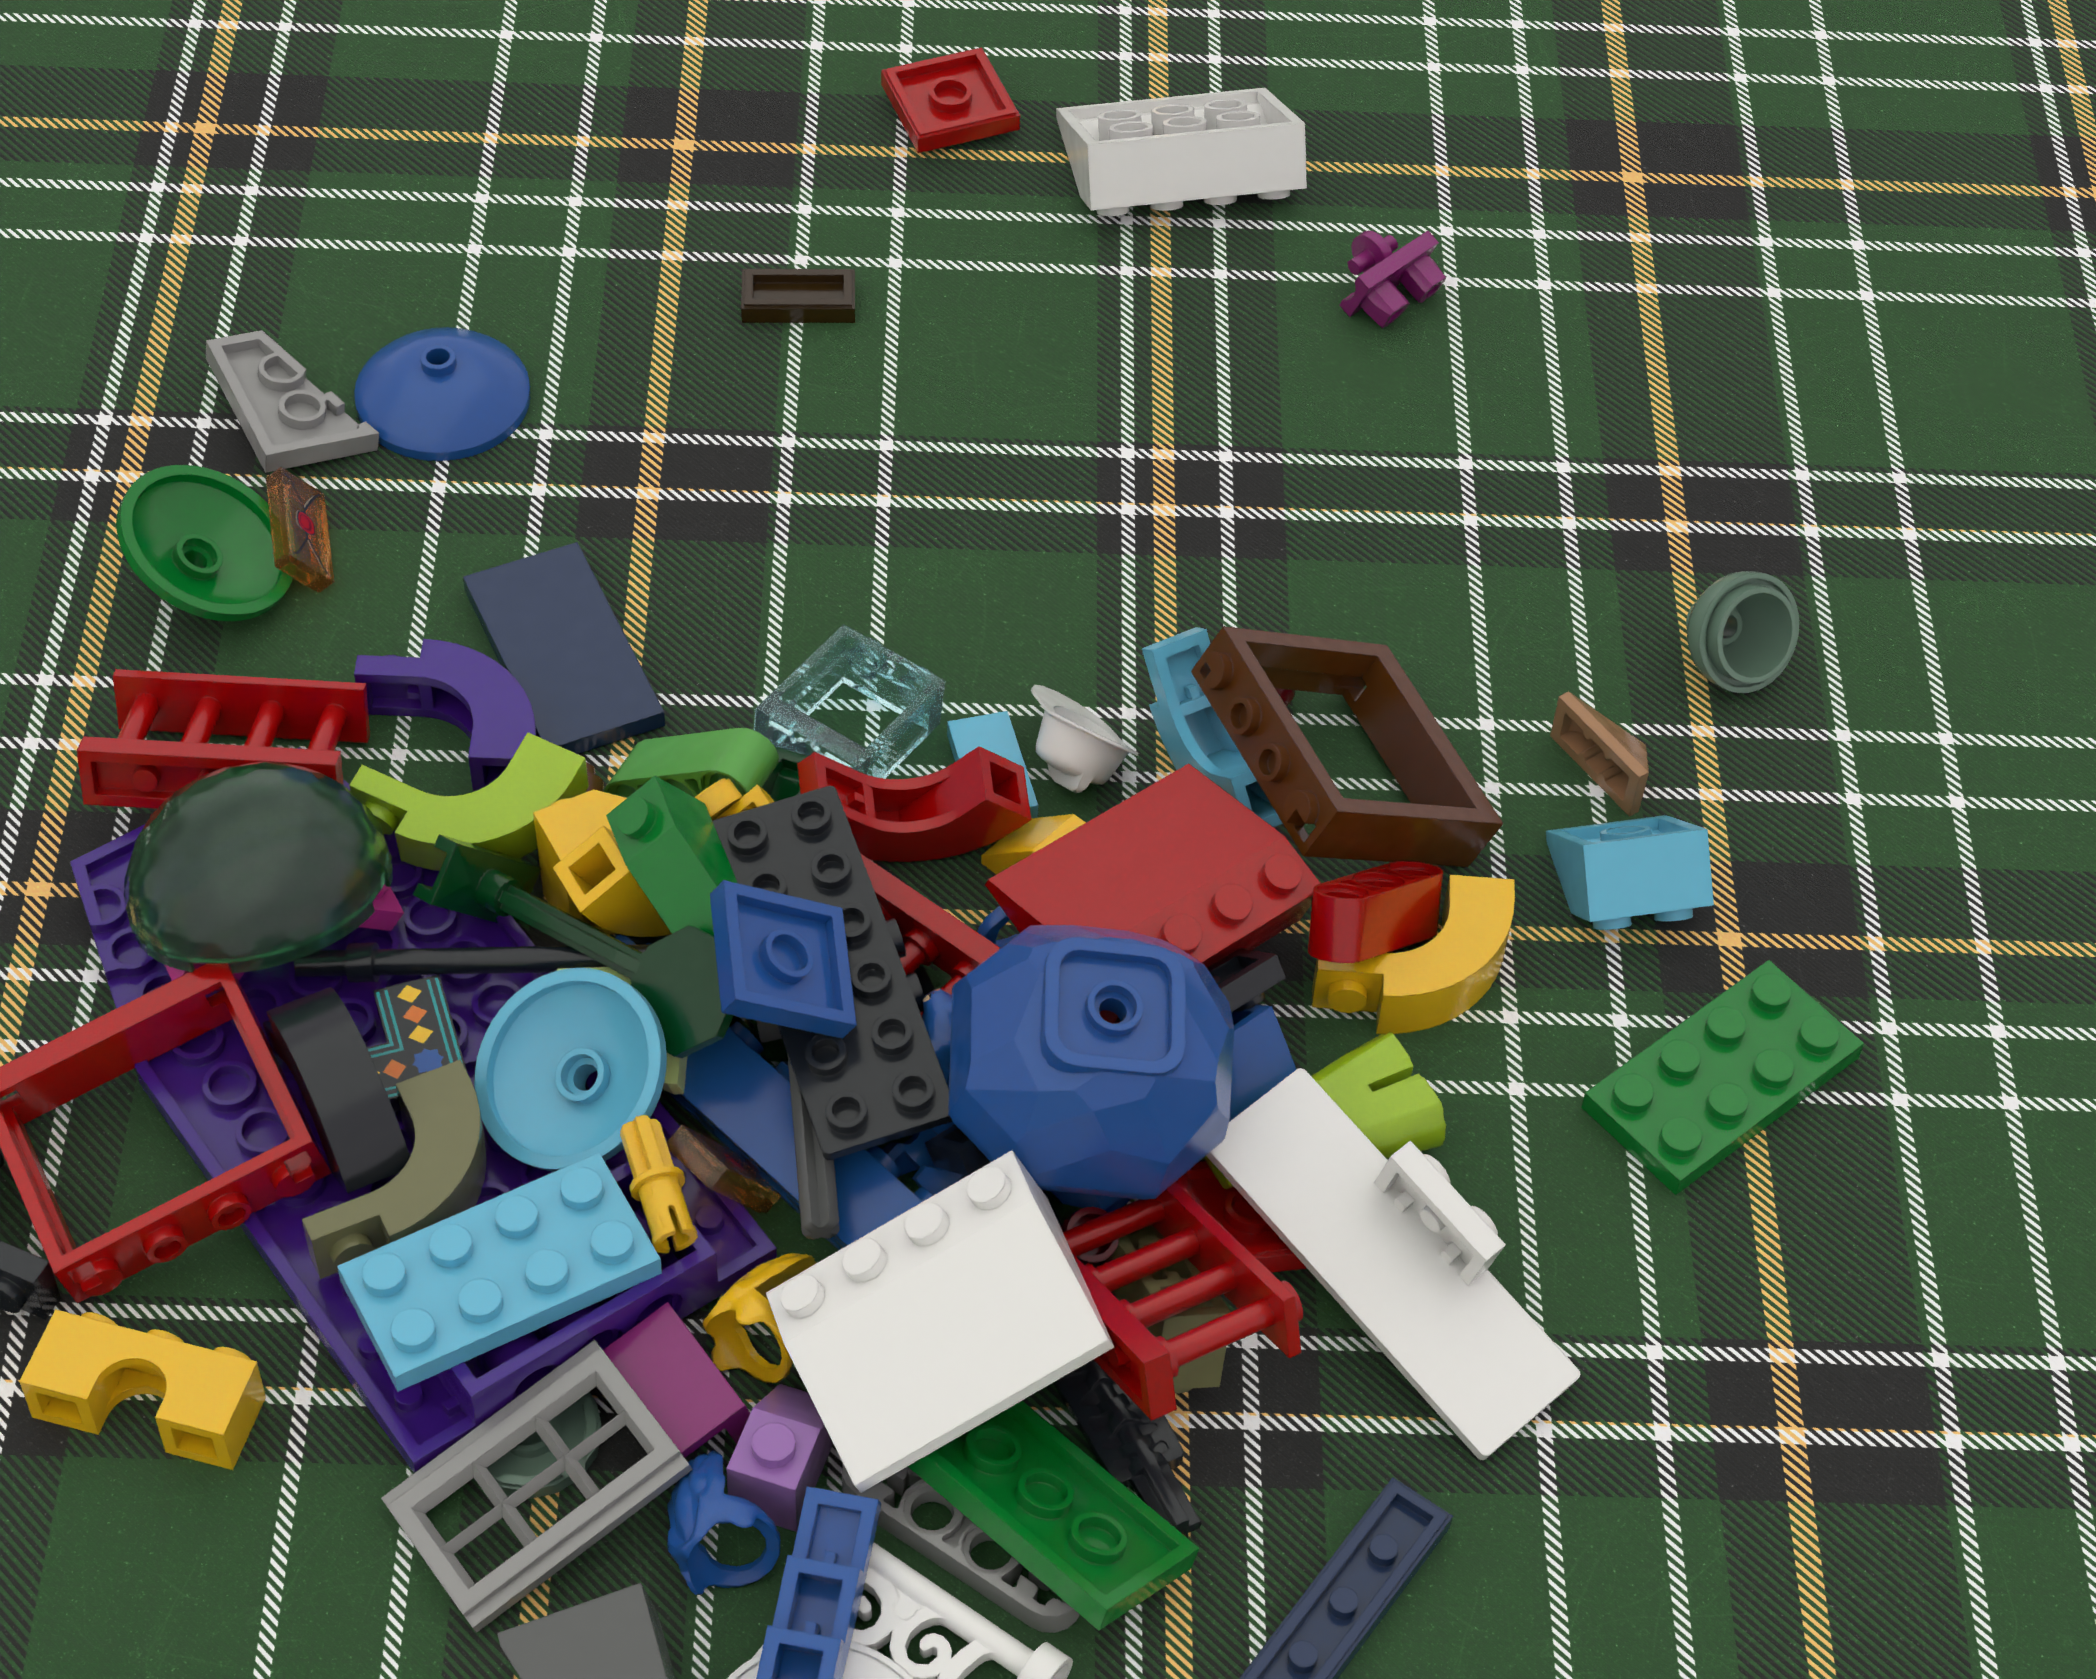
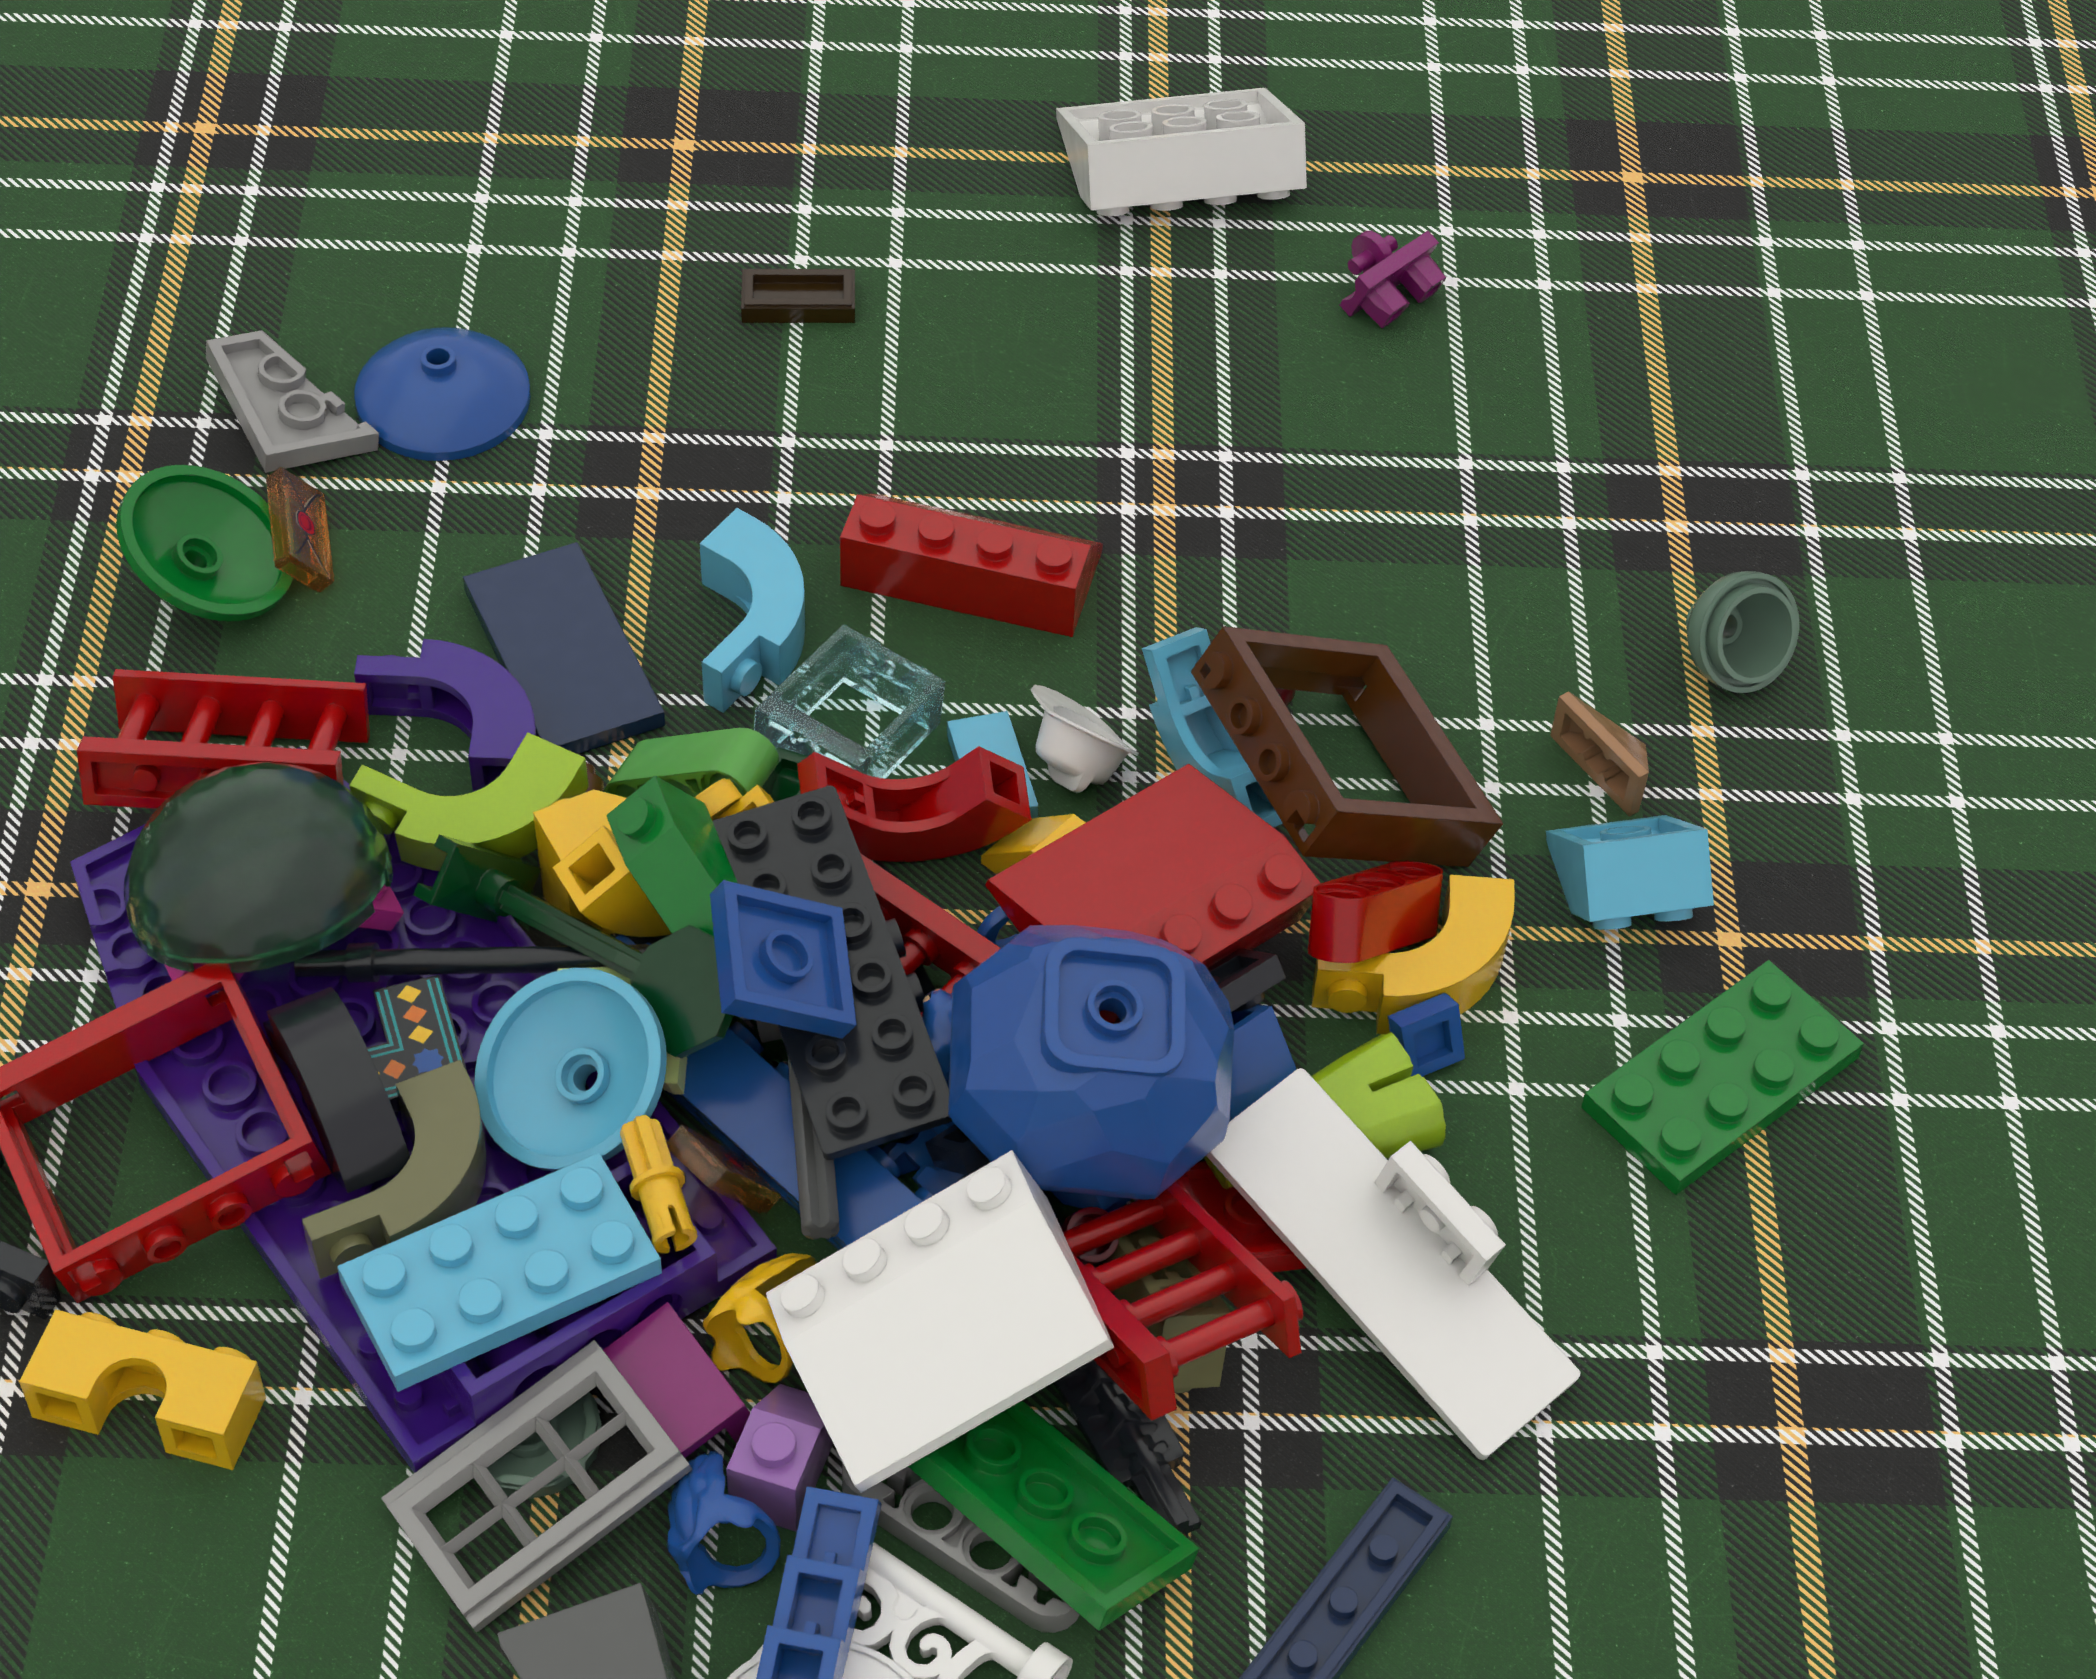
red plate [881,47,1020,153] -> none
none -> medium azure arch [700,508,805,713]
none -> red slope [840,494,1103,637]
none -> blue plate [1388,993,1465,1077]

